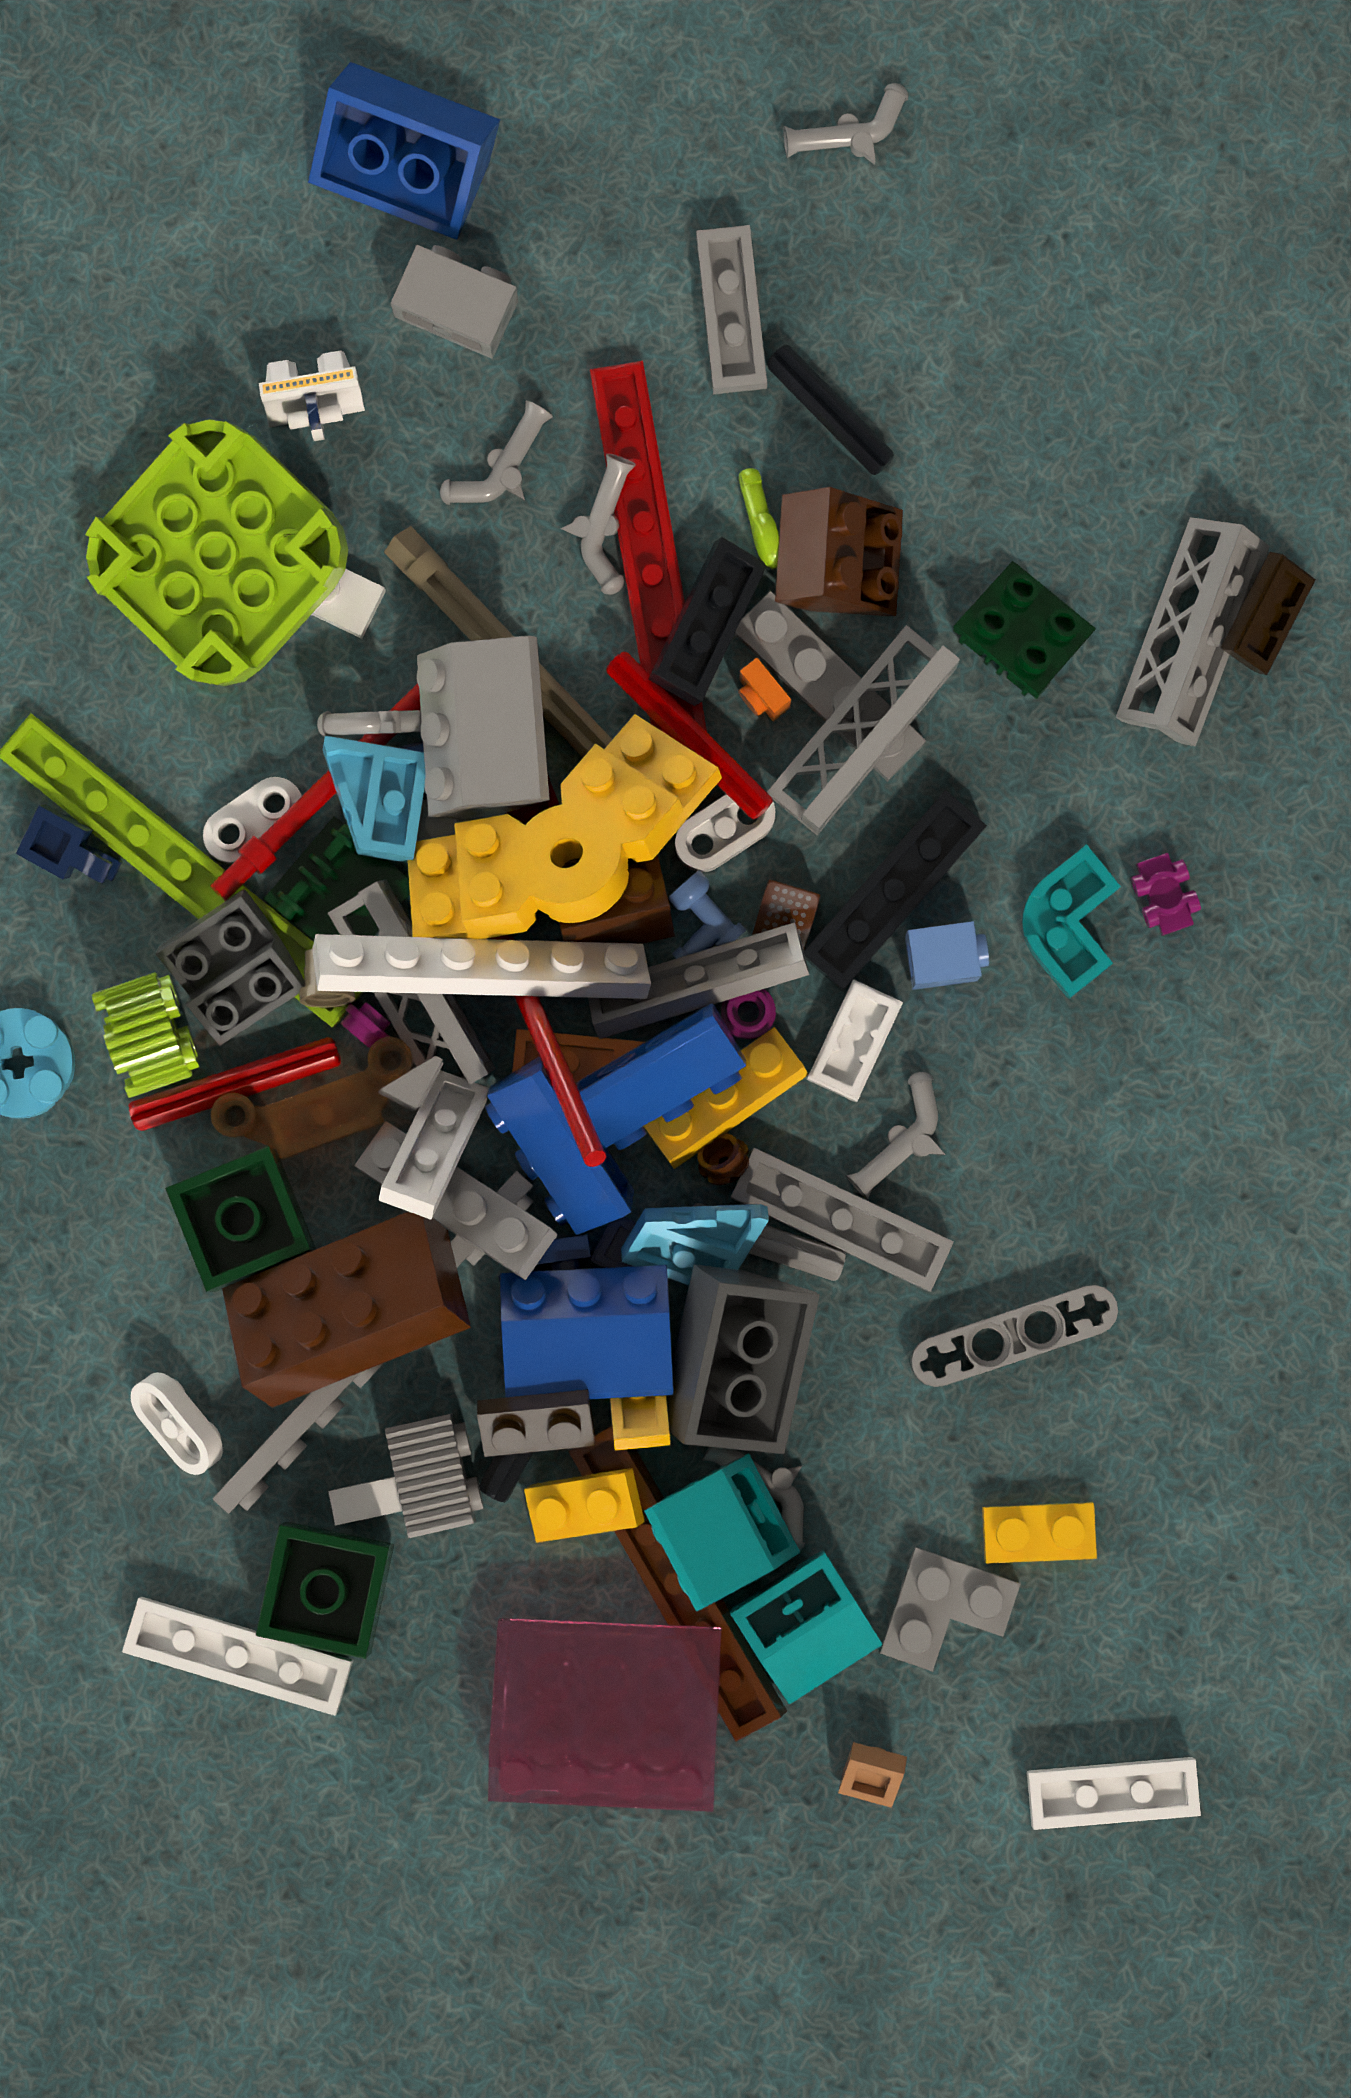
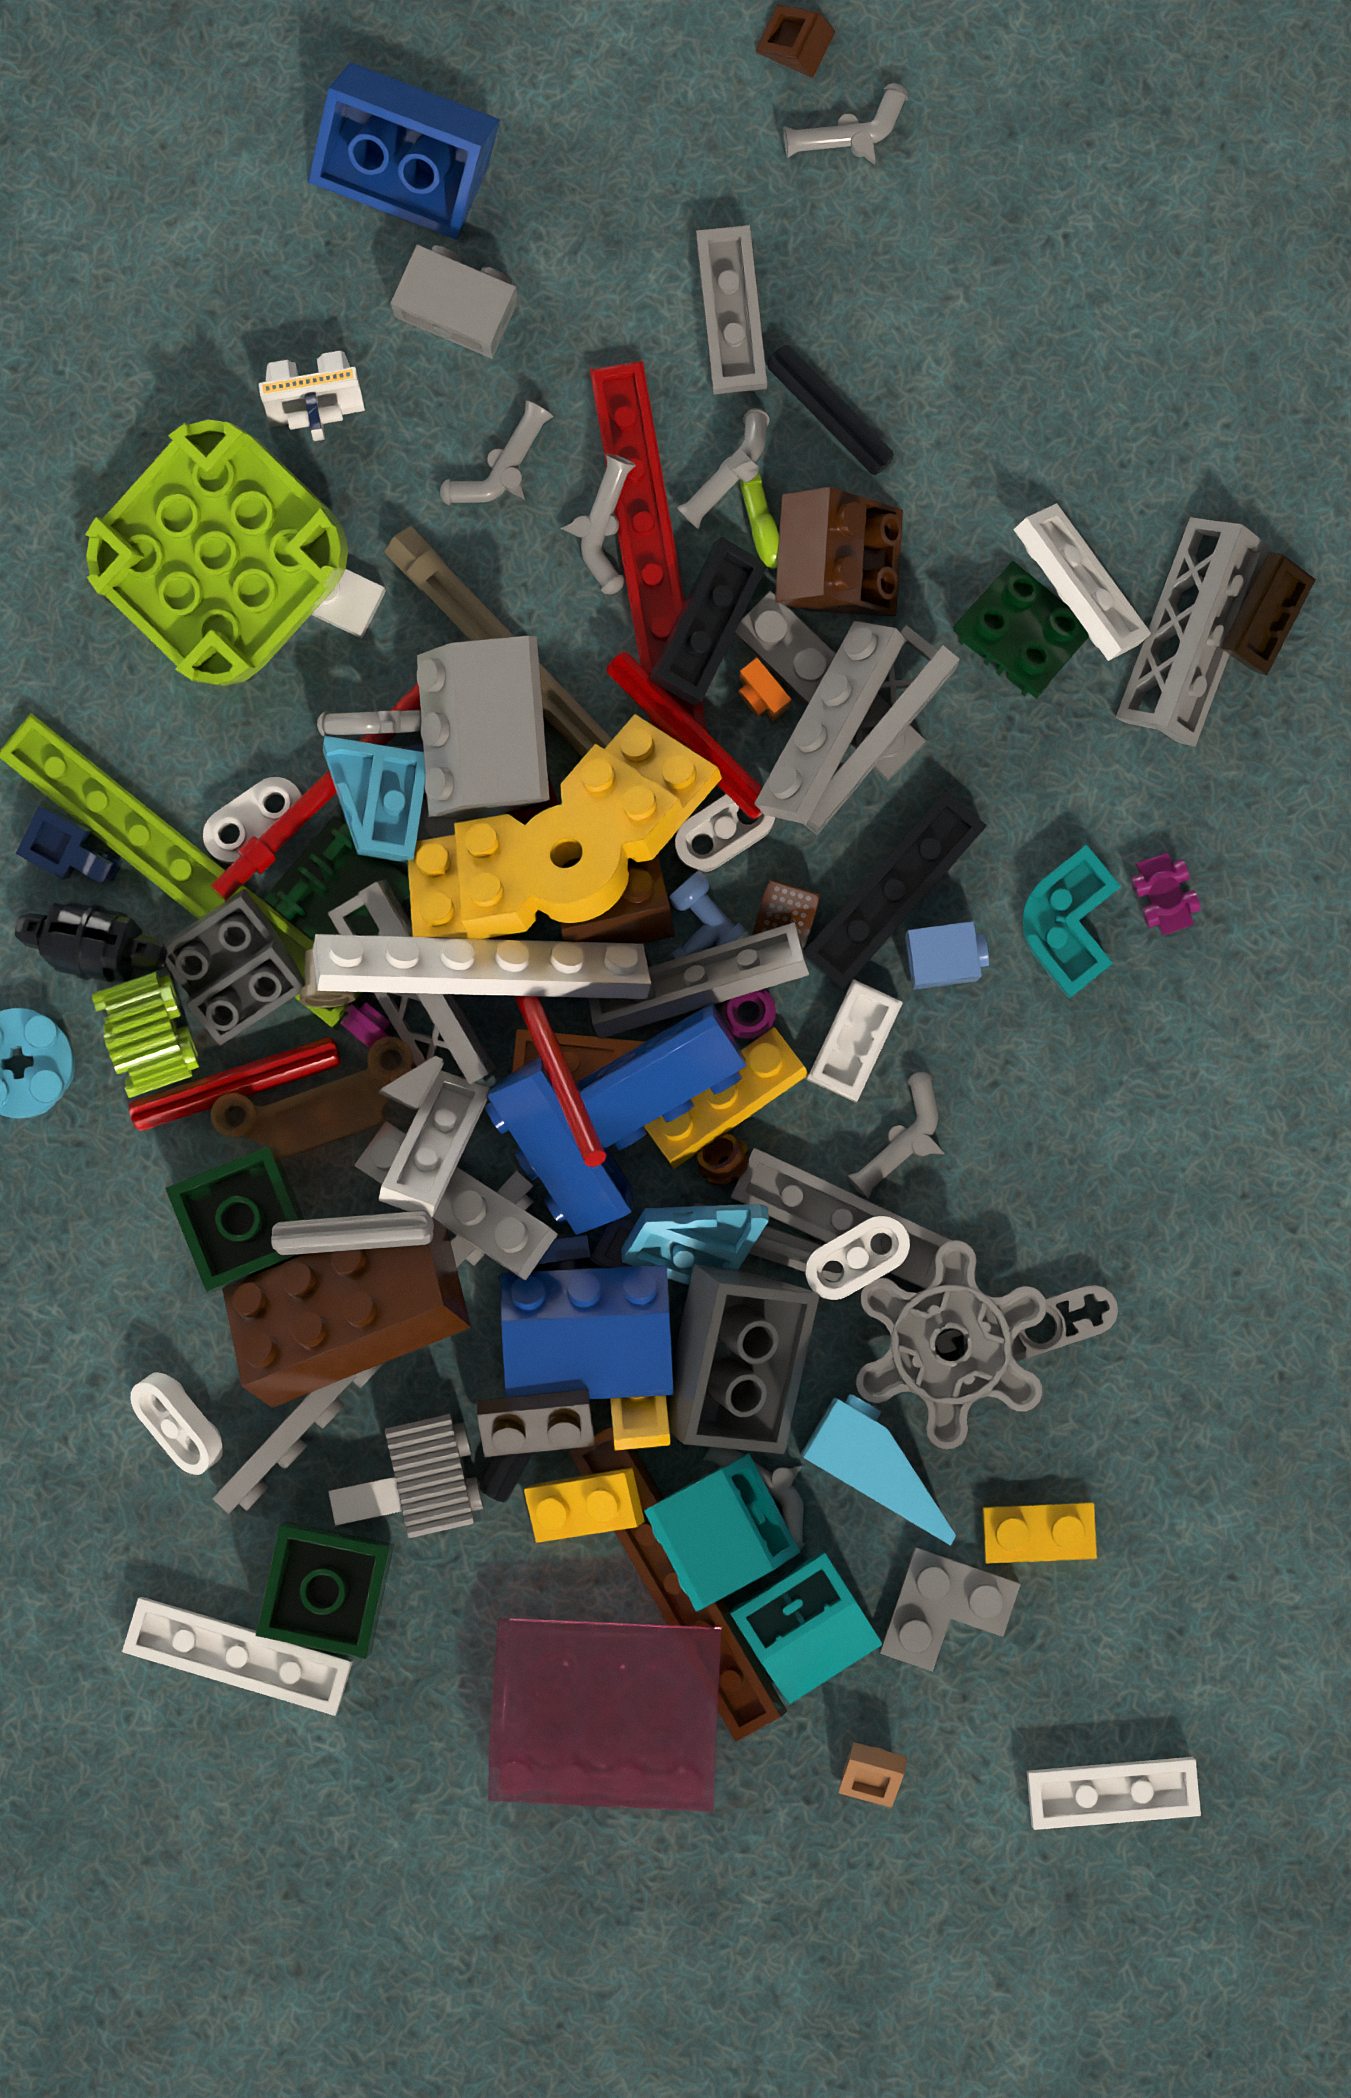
none -> black piece [15,902,168,982]
none -> light grey axle [271,1211,434,1255]
none -> light grey piece [676,408,770,529]
none -> light grey plate [754,621,906,824]
none -> reddish brown slope [755,4,835,78]
none -> medium azure slope [800,1394,956,1546]
none -> white plate [805,1216,910,1300]
none -> light grey plate [856,1240,1047,1450]
none -> white plate [1013,503,1151,661]

